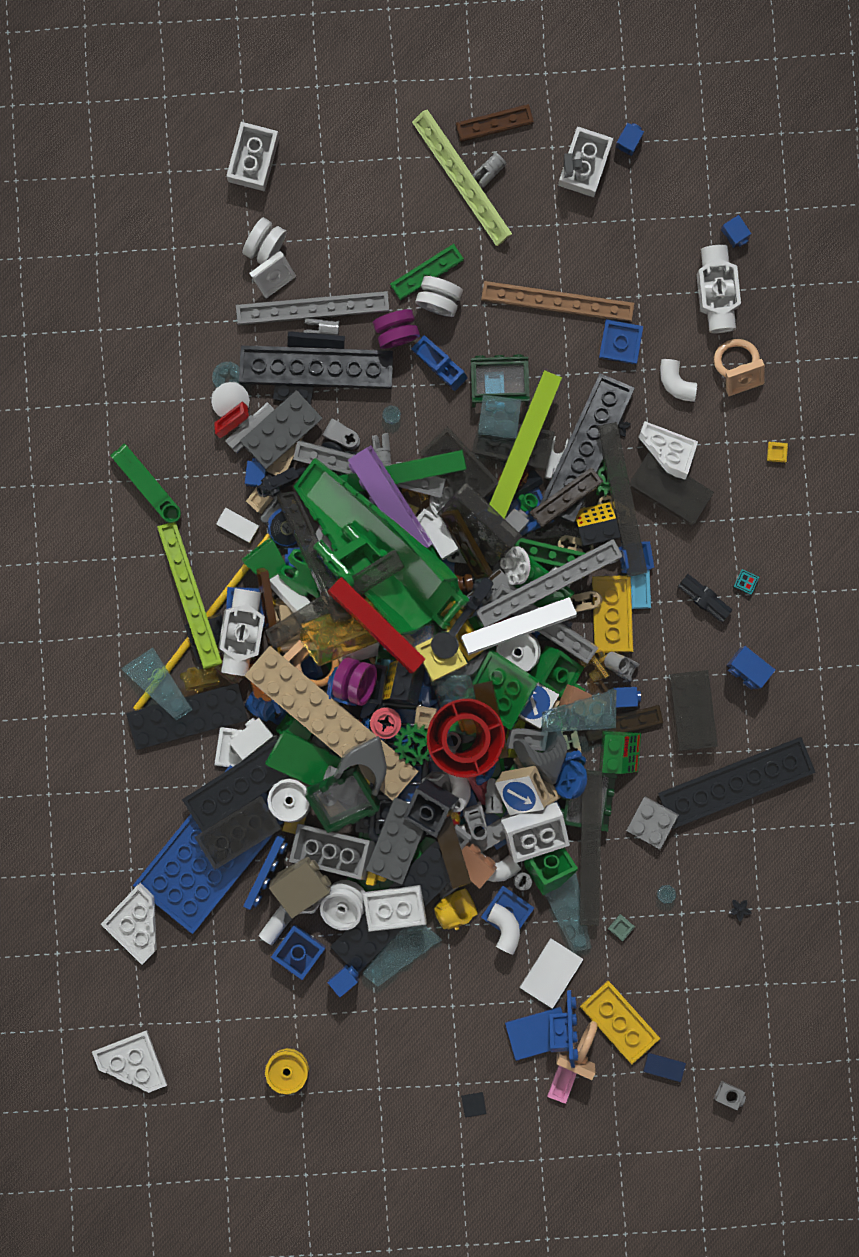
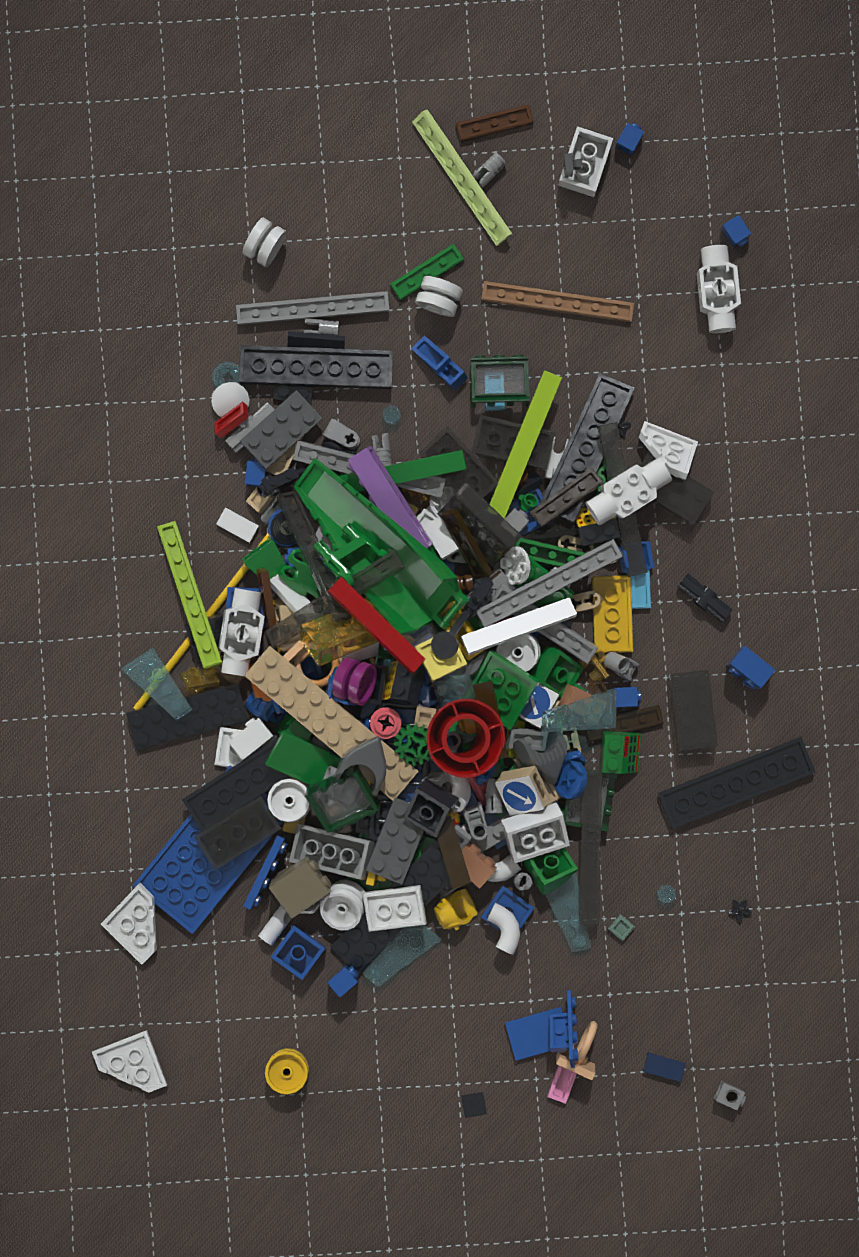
green piece [110,443,181,523] -> none
white brick [226,122,279,191] -> none
white tile [249,251,296,298] -> none
magenta wheel [373,309,420,349] -> none
clear light blue plate [478,395,521,438] -> none
white tile [520,938,583,1009] -> none
yellow tile [580,981,660,1064] -> none
blue plate [599,320,643,365] -> none
light grey plate [626,796,679,849] -> none
white cylinder [660,359,697,402] -> none
light nougat tile [714,339,765,396] -> none
teal tile [733,569,759,595] -> none
yellow tile [767,442,788,463] -> none
none -> white brick [586,458,672,525]

